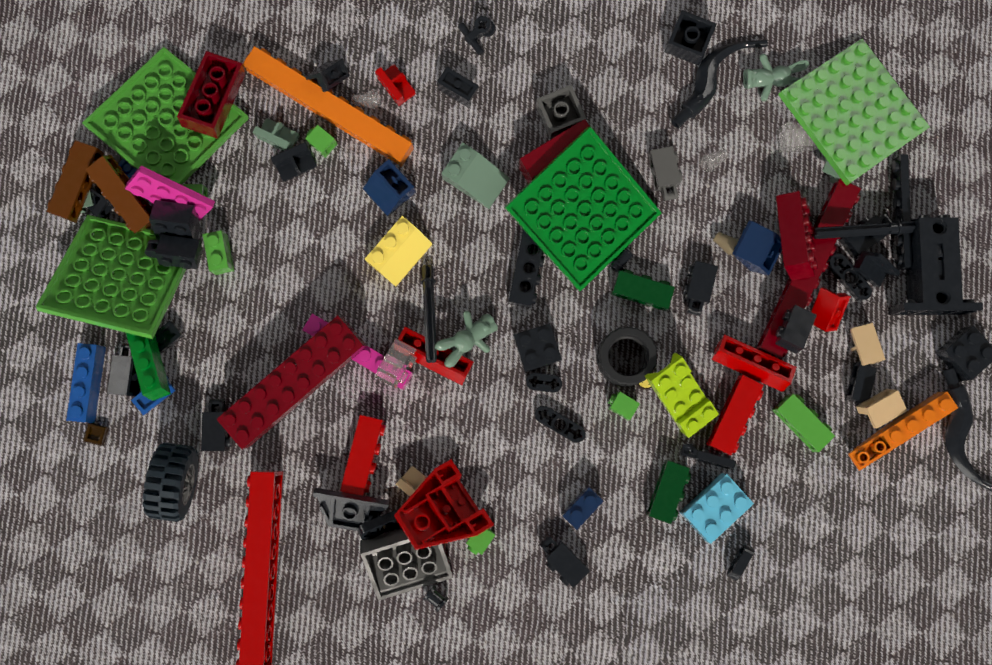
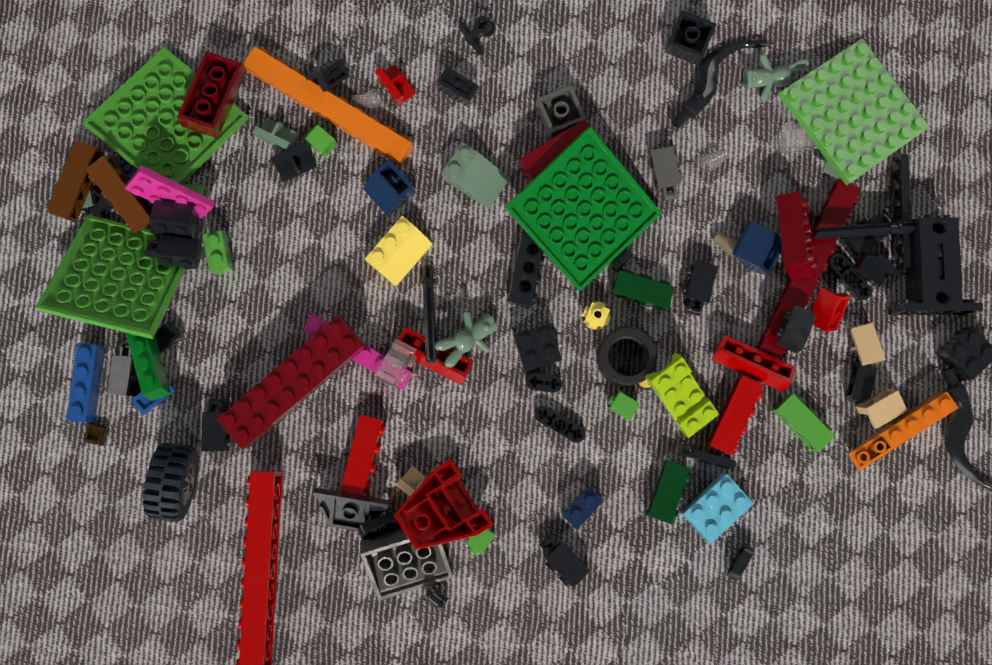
none -> light yellow brick [582,301,611,330]

